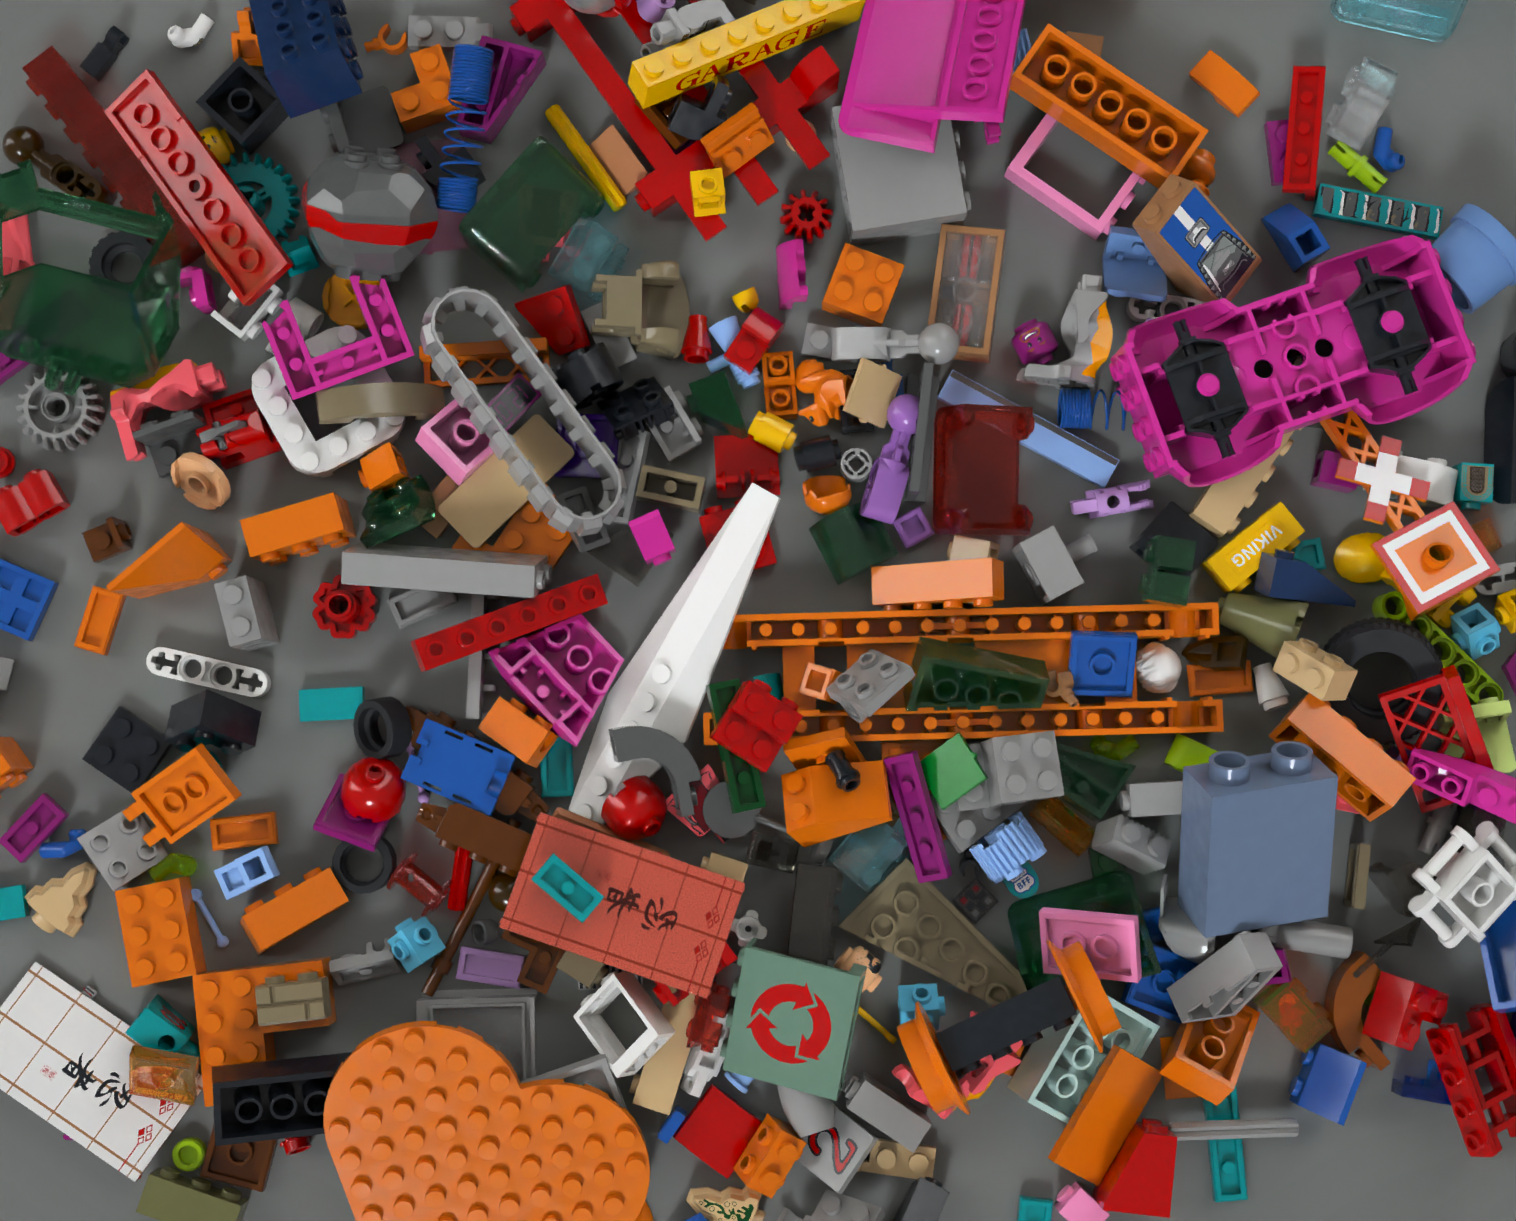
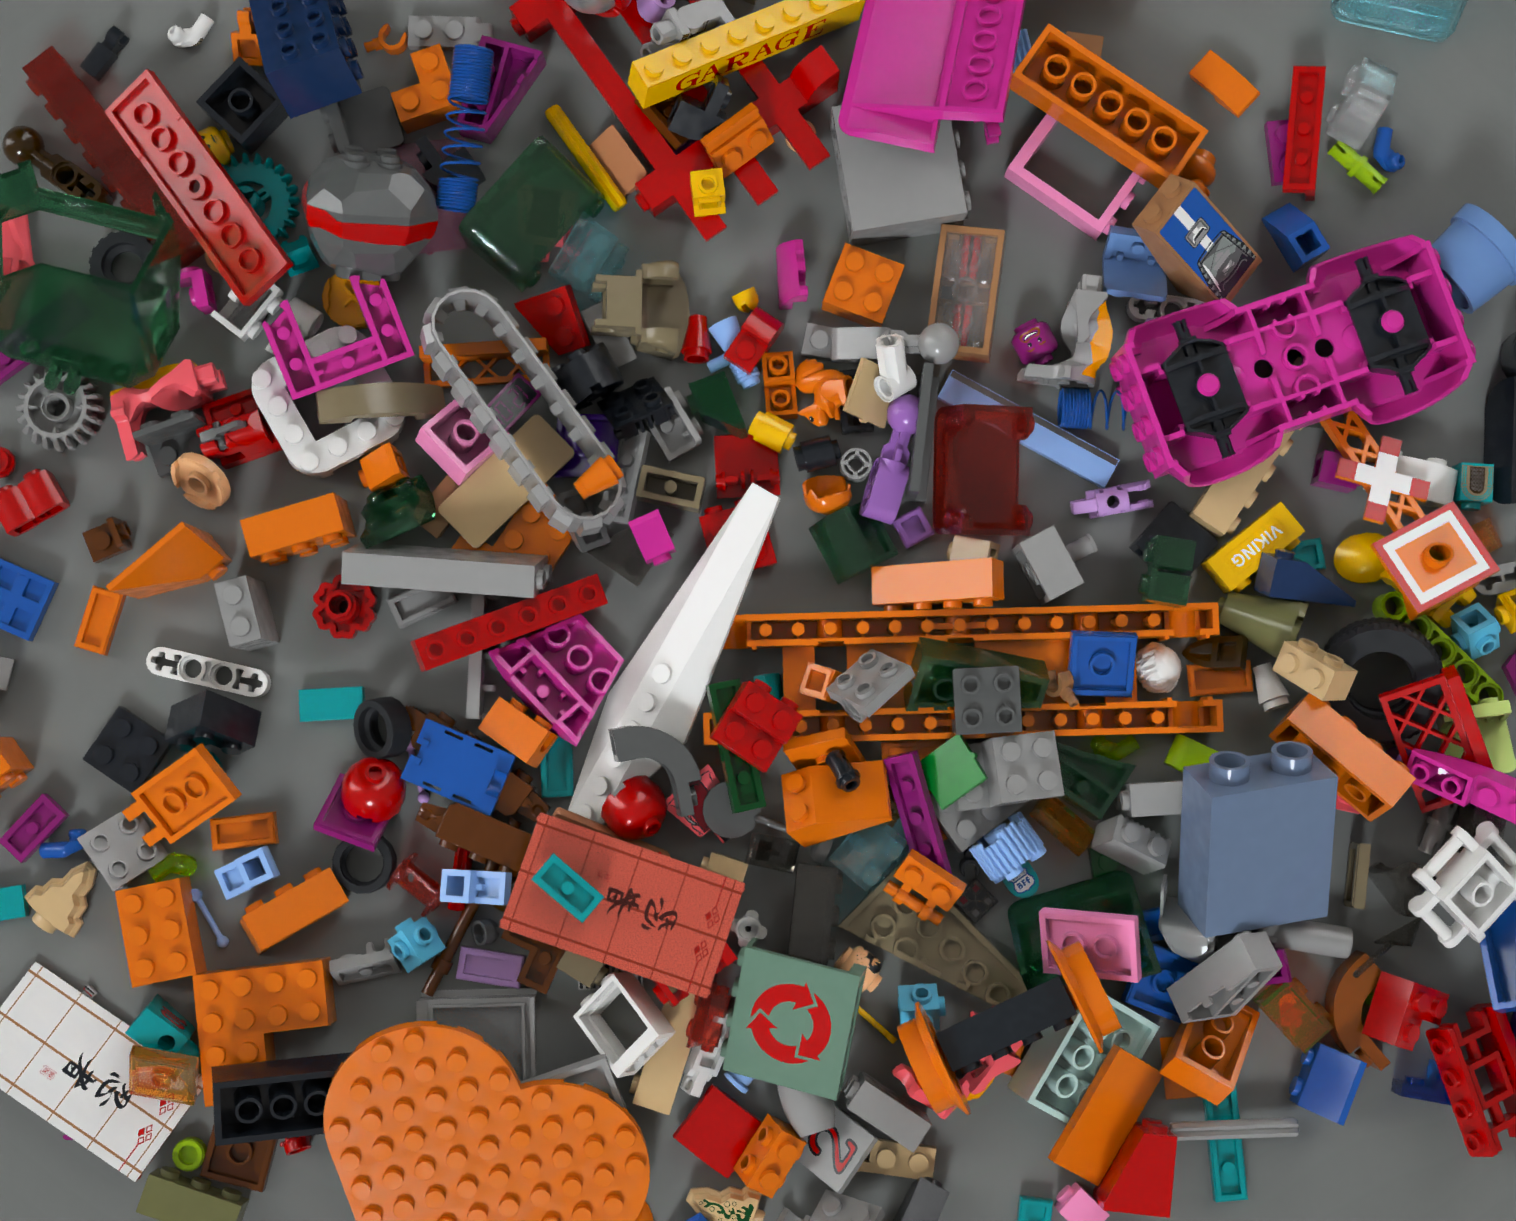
dark tan brick [255,971,332,1027] -> none
blue tile [657,1105,687,1144] -> none
red gear [780,189,833,244] -> none
tile [1312,183,1444,240] -> none
none -> light blue brick [440,869,512,905]
none -> orange cone [573,455,624,499]
none -> white piece [874,333,917,403]
none -> orange plate [883,848,967,926]
none -> dark grey bracket [952,665,1022,735]

